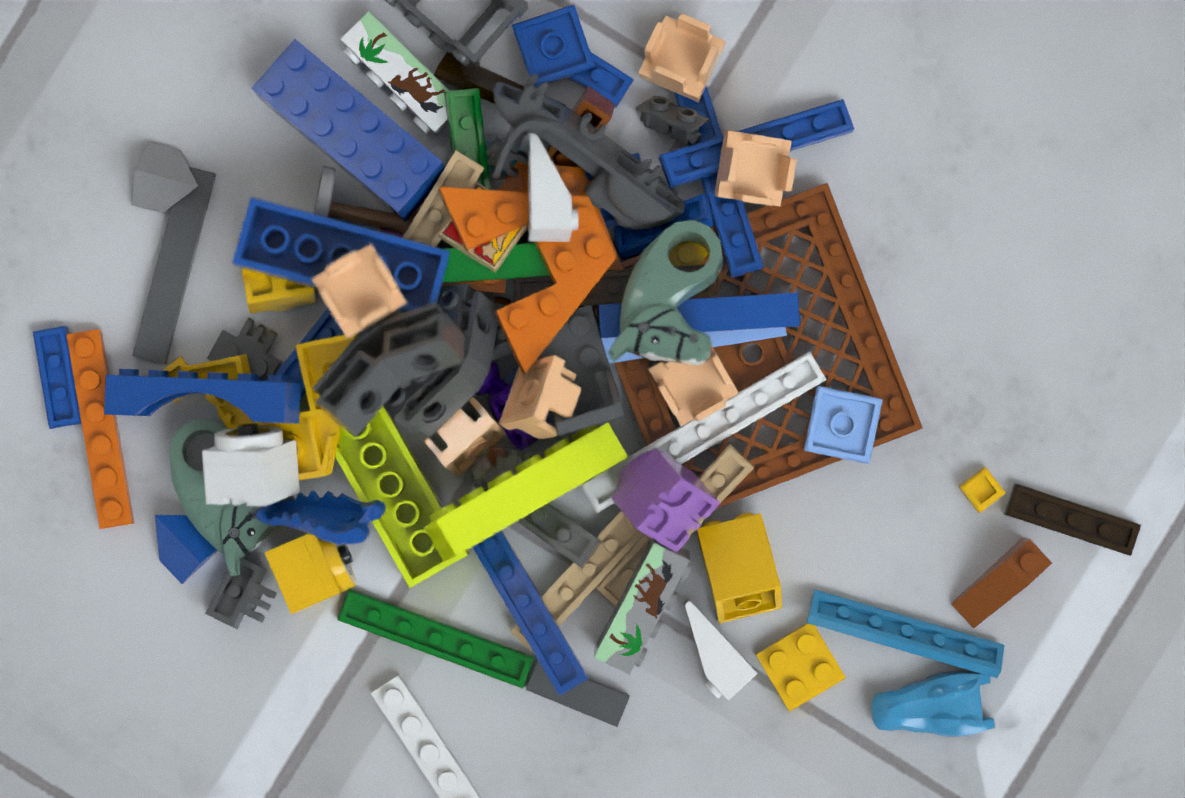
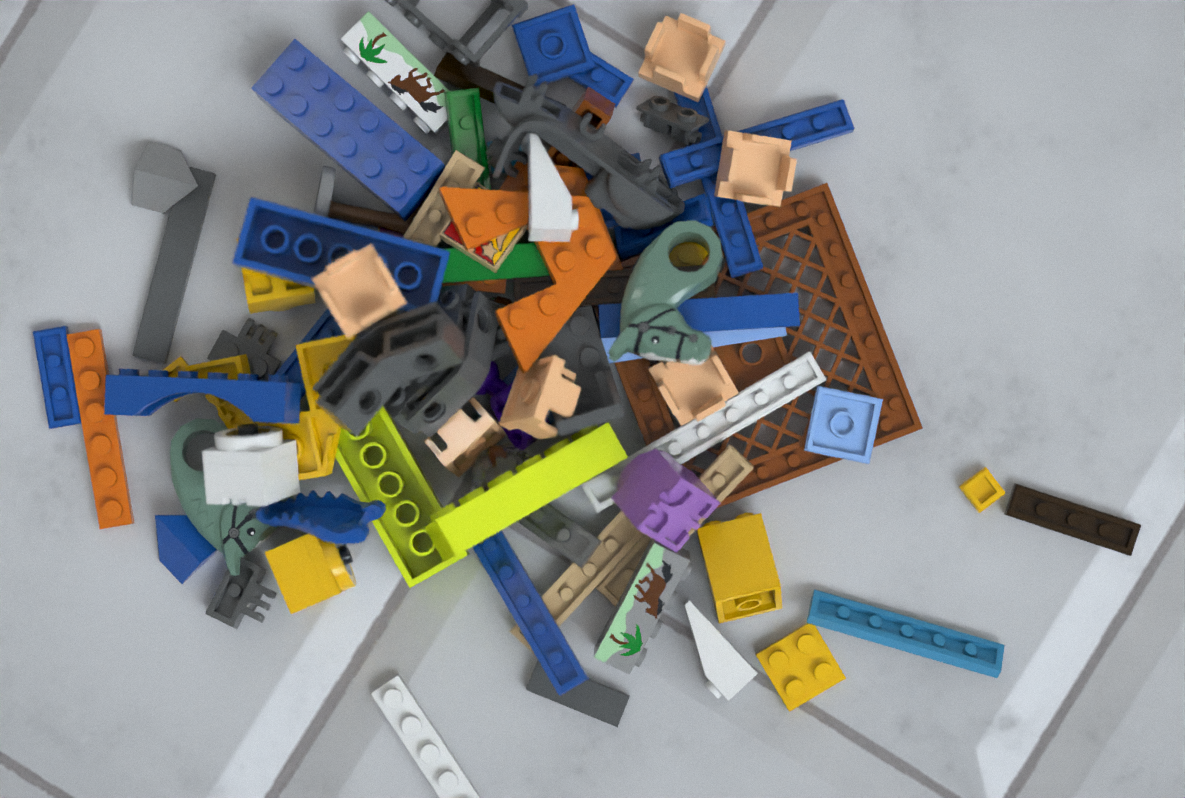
green tile [337,589,534,689] -> none
dark azure animal [871,671,995,737] -> none
dark orange slope [951,537,1052,628] -> none

